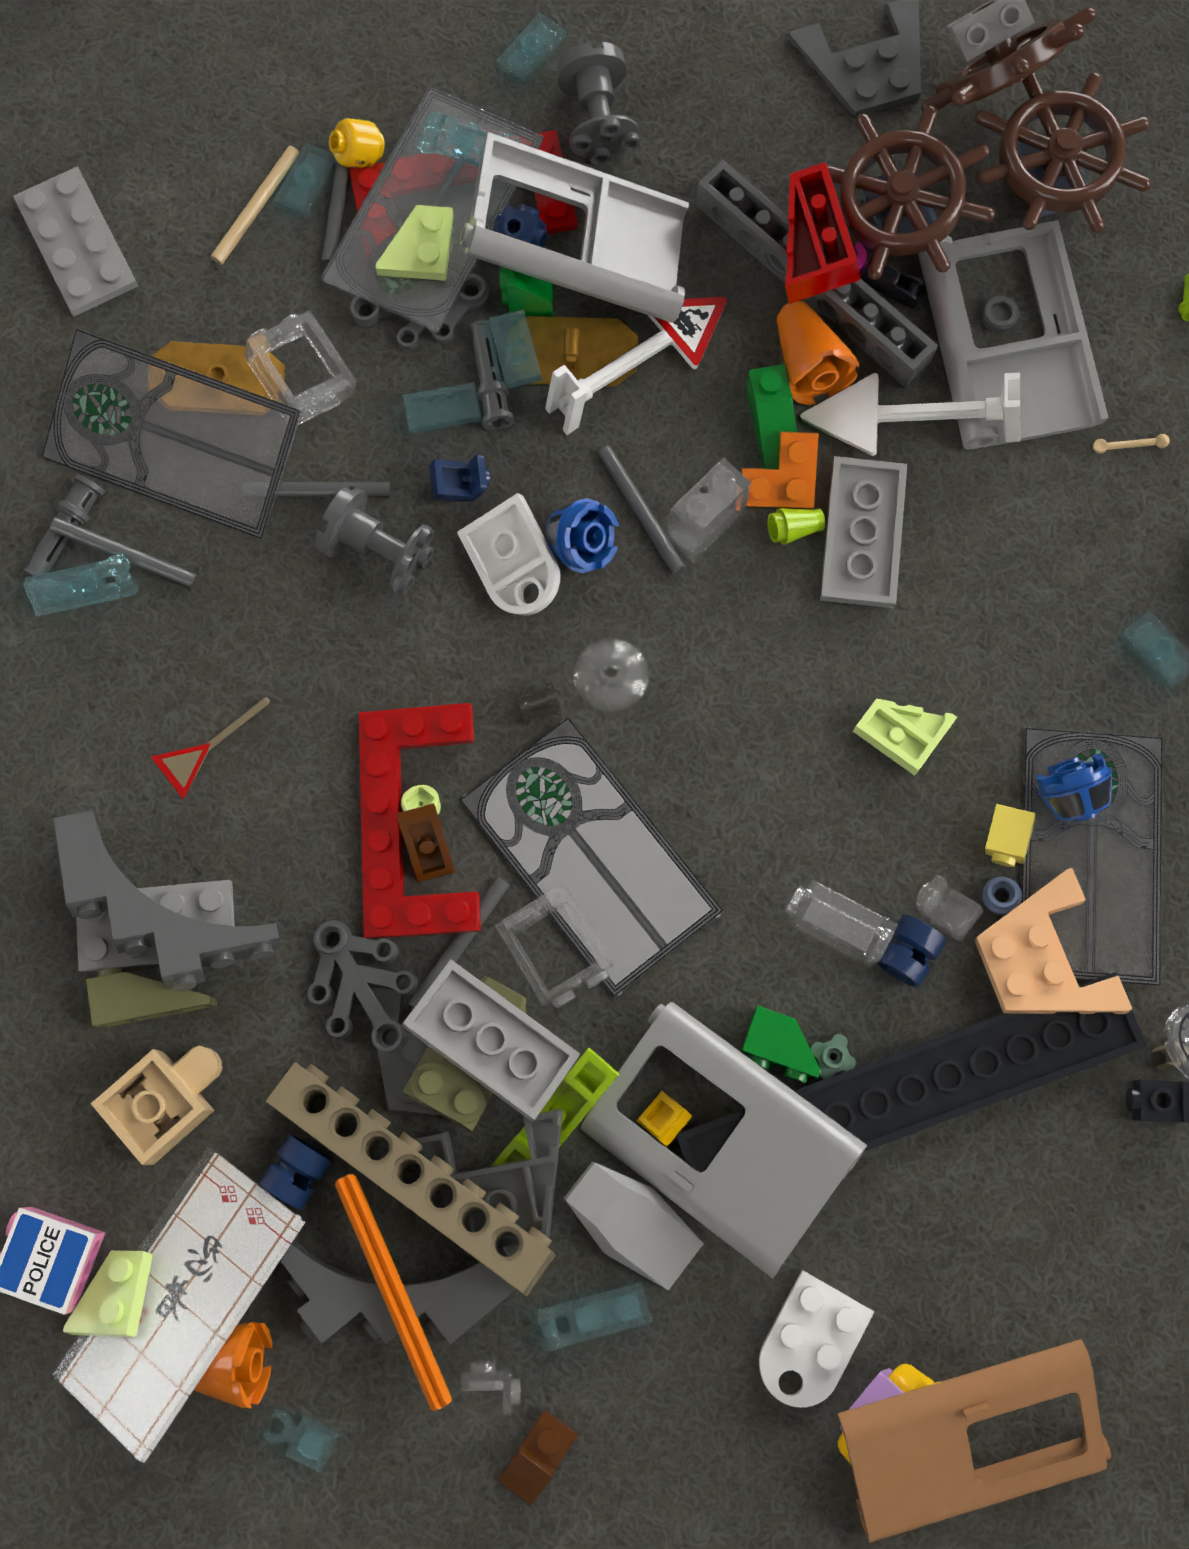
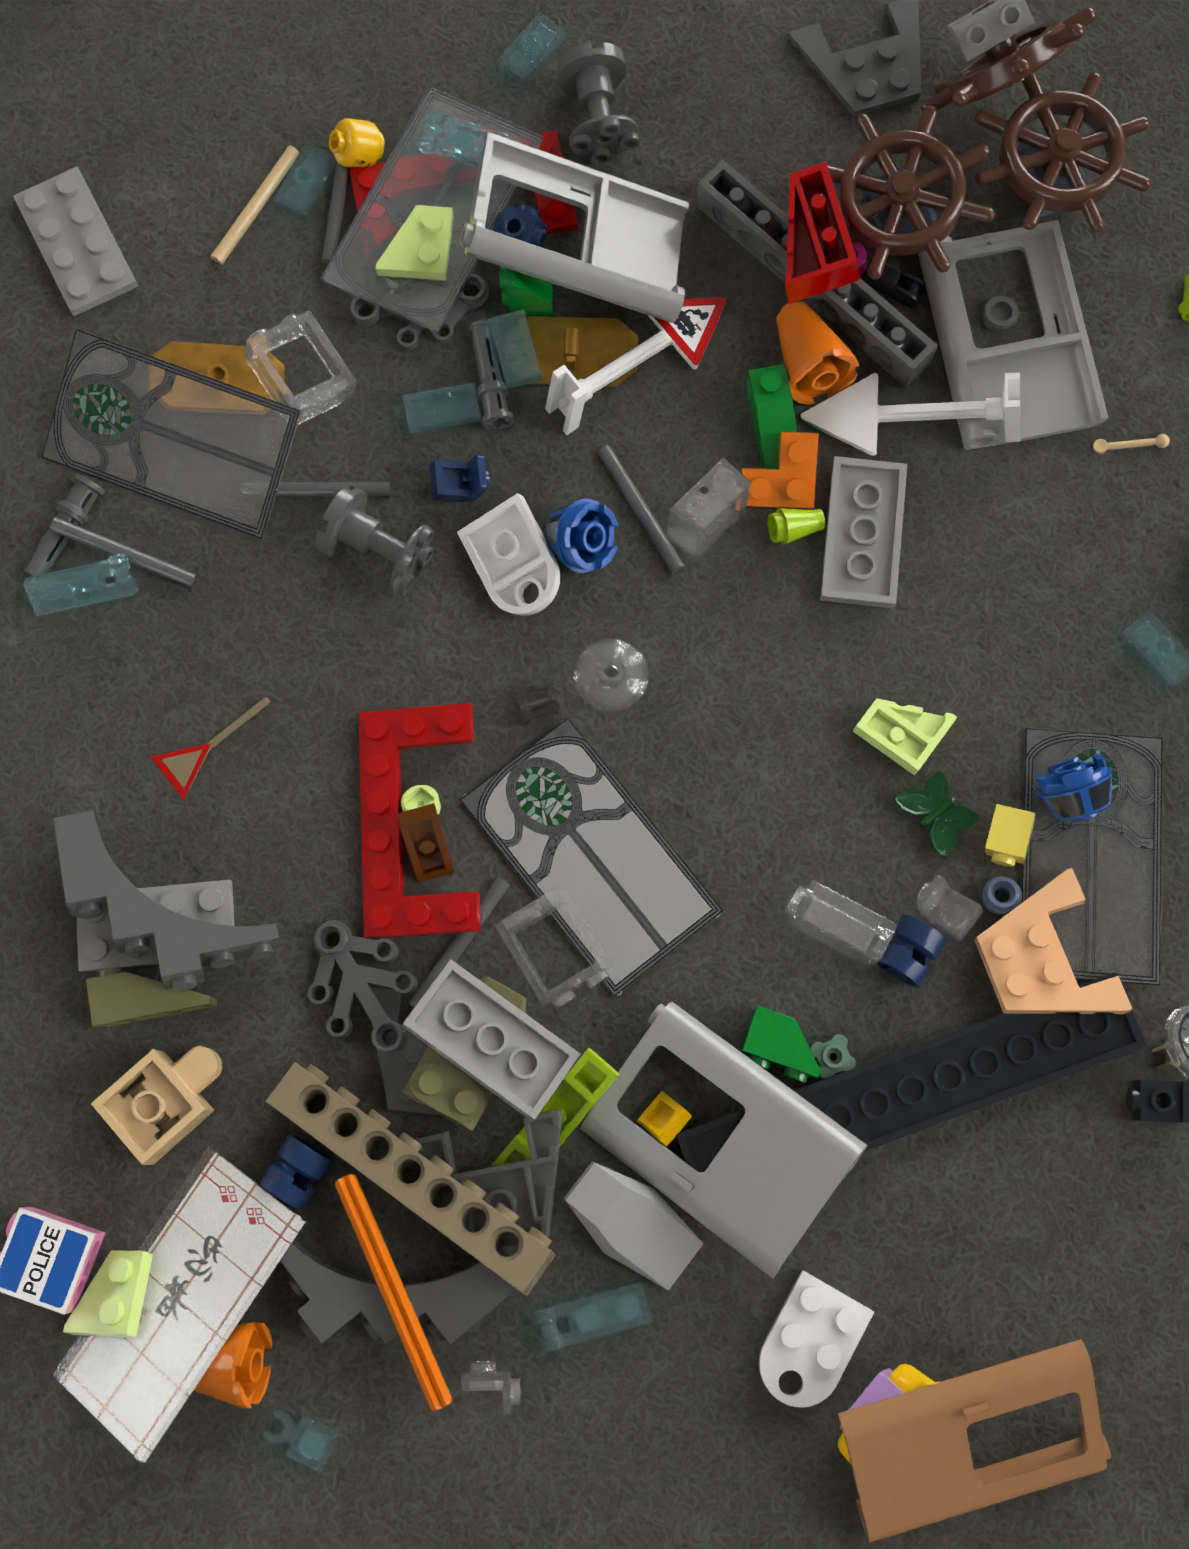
reddish brown slope [497,1409,578,1505] -> none
none -> dark green piece [894,772,979,857]

